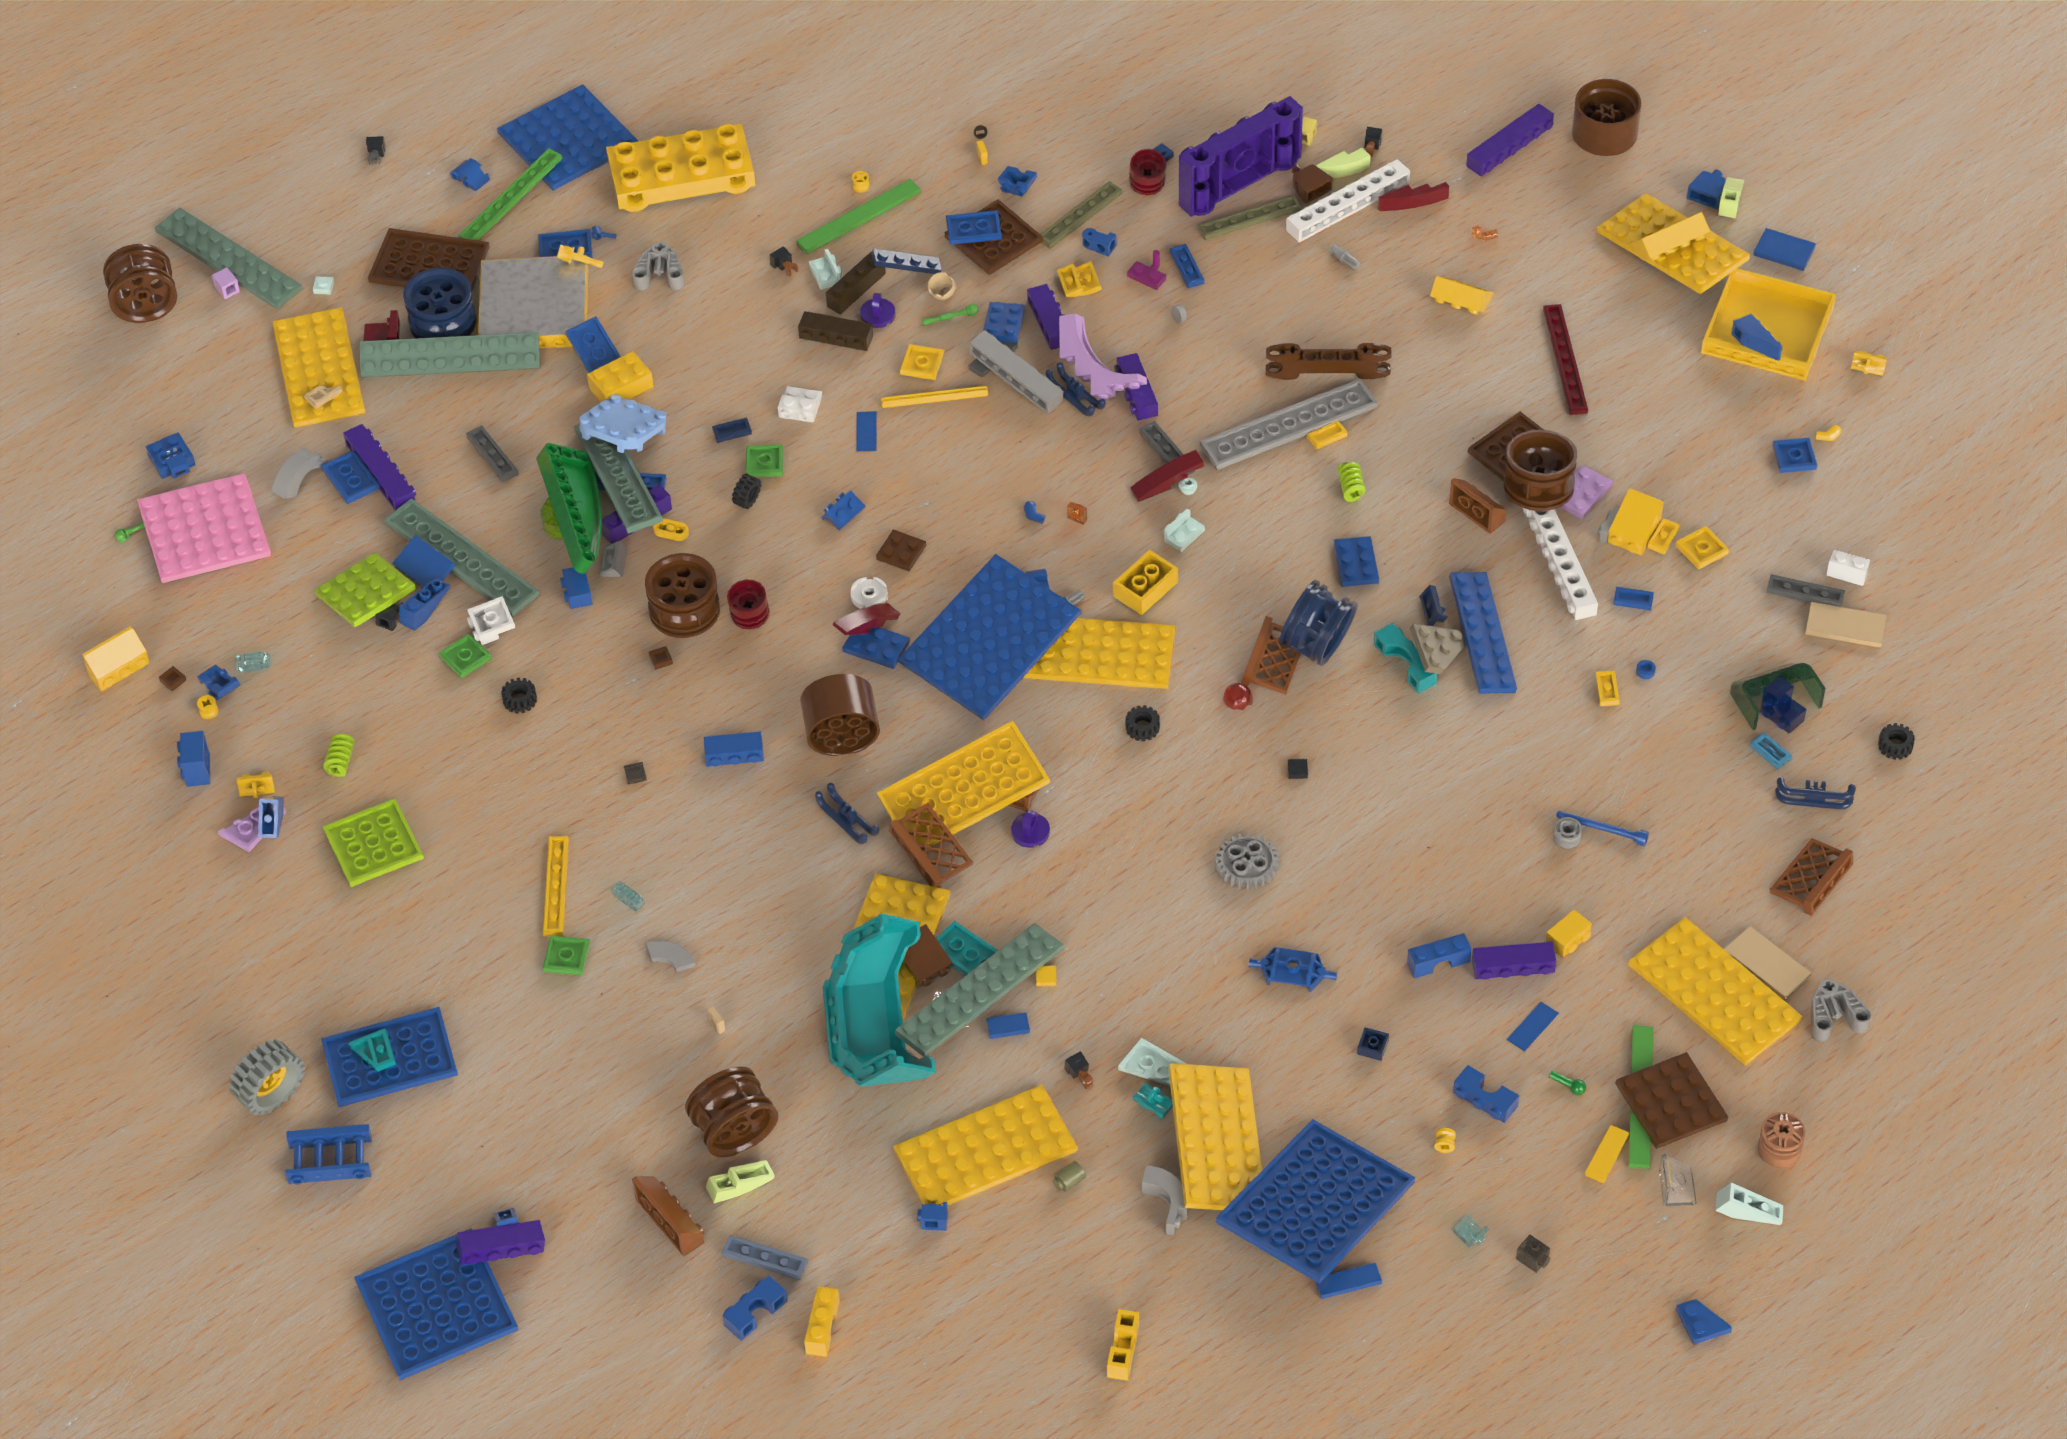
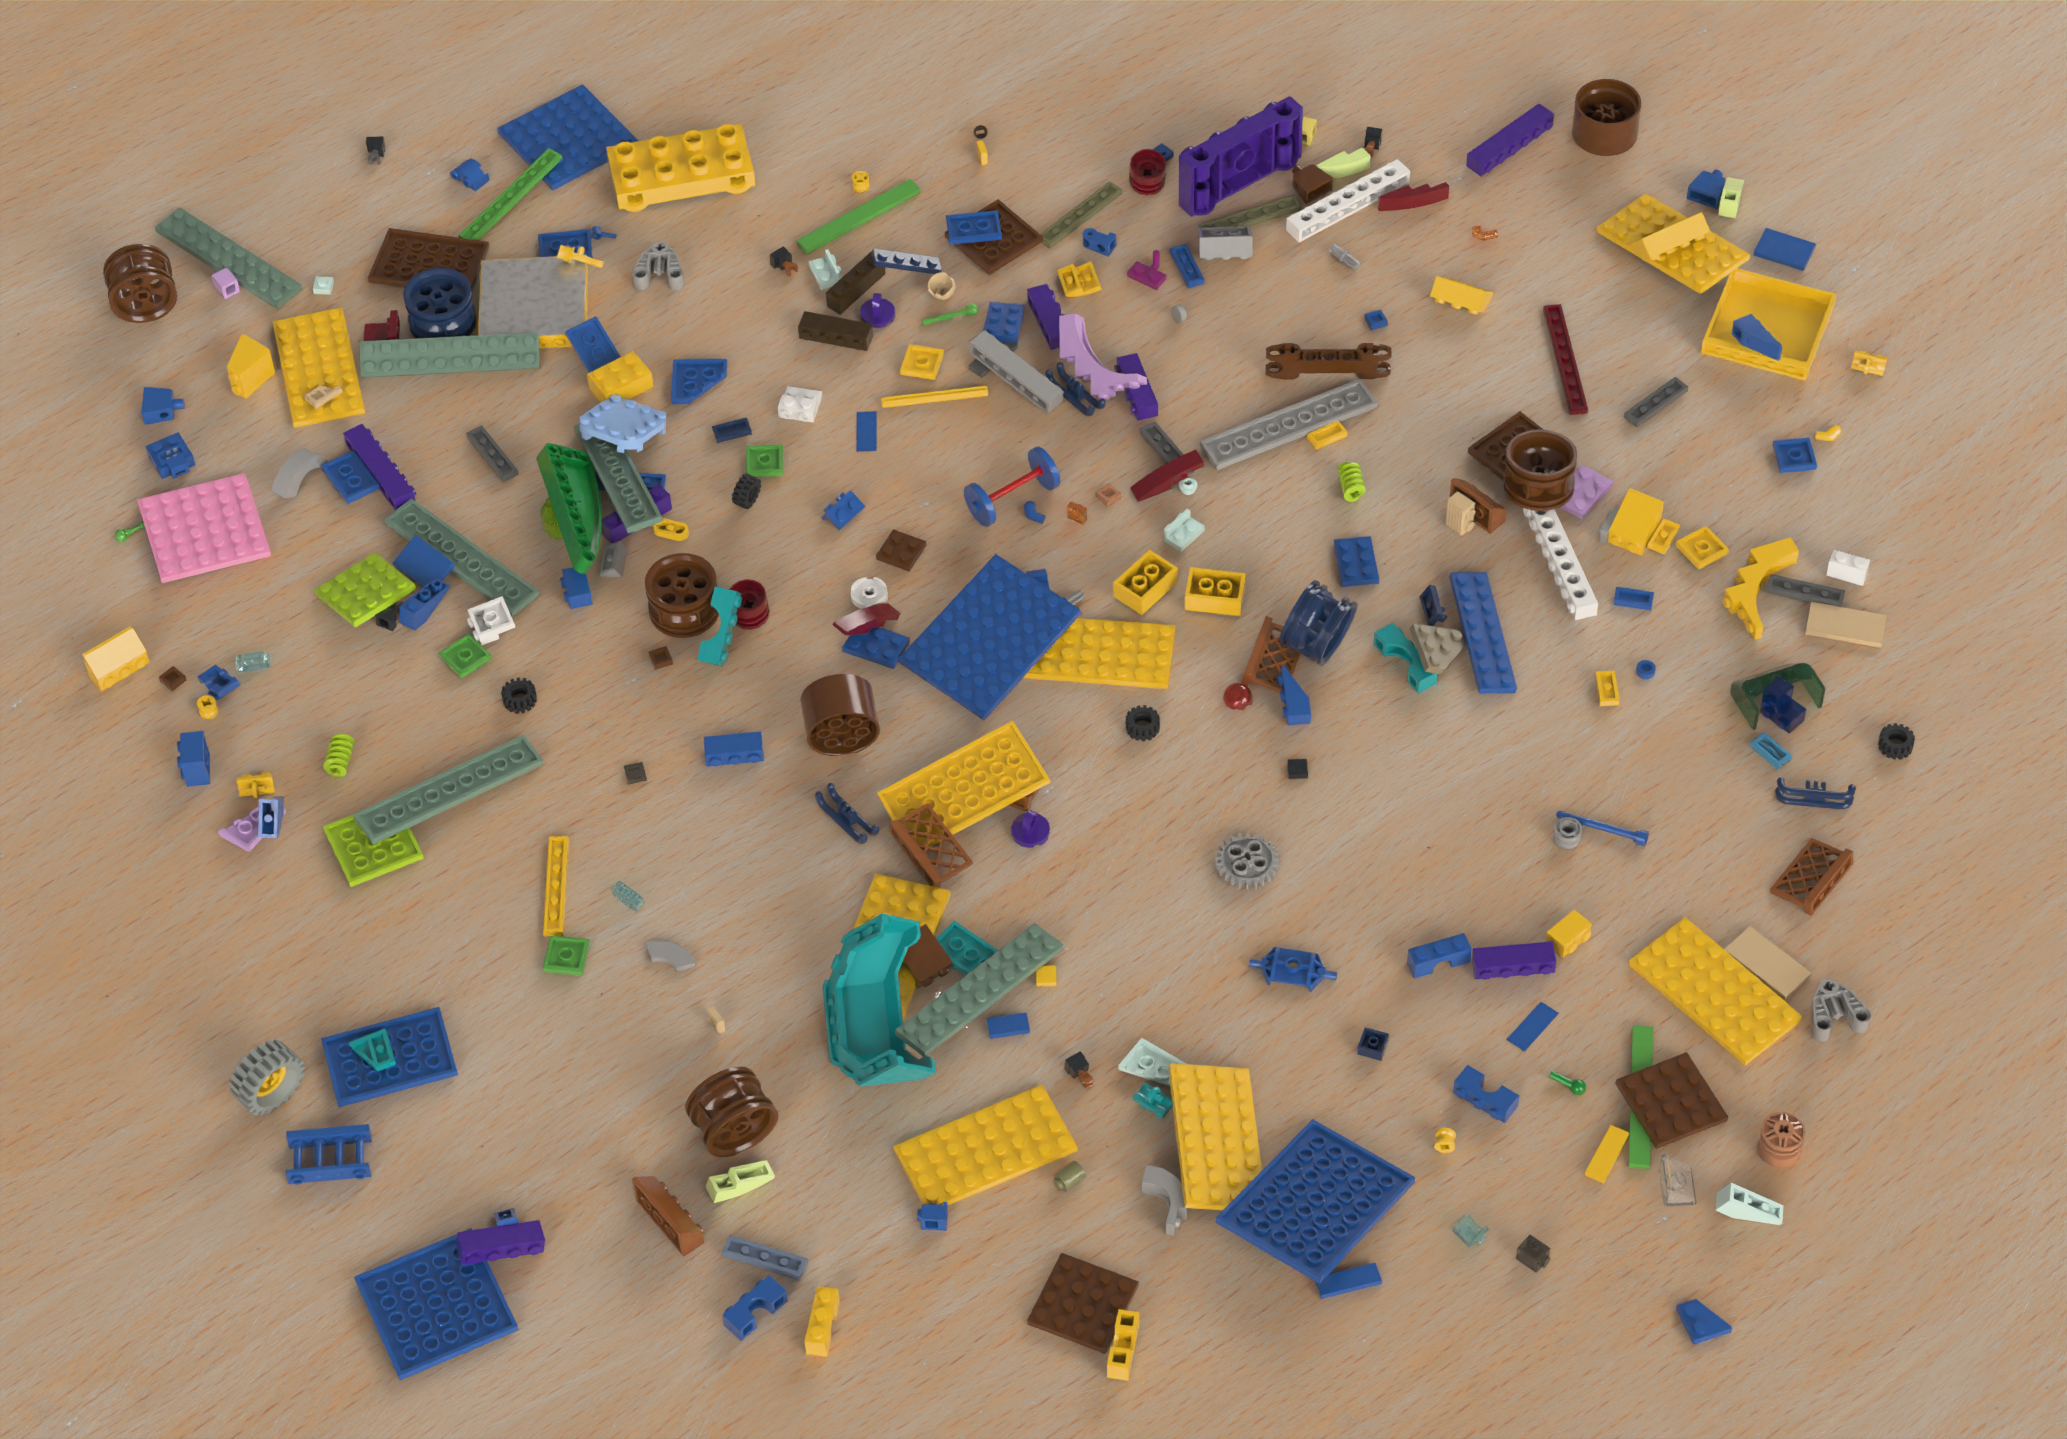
blue cylinder [998,166,1037,197] -> none
none -> blue torso [141,387,185,425]
none -> yellow slope [227,334,275,399]
none -> sand green plate [353,735,543,844]
none -> blue plate [671,359,728,404]
none -> teal arch [697,586,742,667]
none -> blue piece [964,446,1060,527]
none -> reddish brown plate [1027,1253,1139,1354]
none -> nougat tile [1095,483,1121,507]
none -> yellow brick [1185,567,1246,616]
none -> light grey slope [1198,226,1253,260]
none -> blue slope [1278,666,1311,725]
none -> blue tile [1364,310,1388,331]
none -> tan brick [1446,491,1476,535]
none -> dark grey plate [1624,377,1688,427]
none -> yellow arch [1722,537,1799,640]

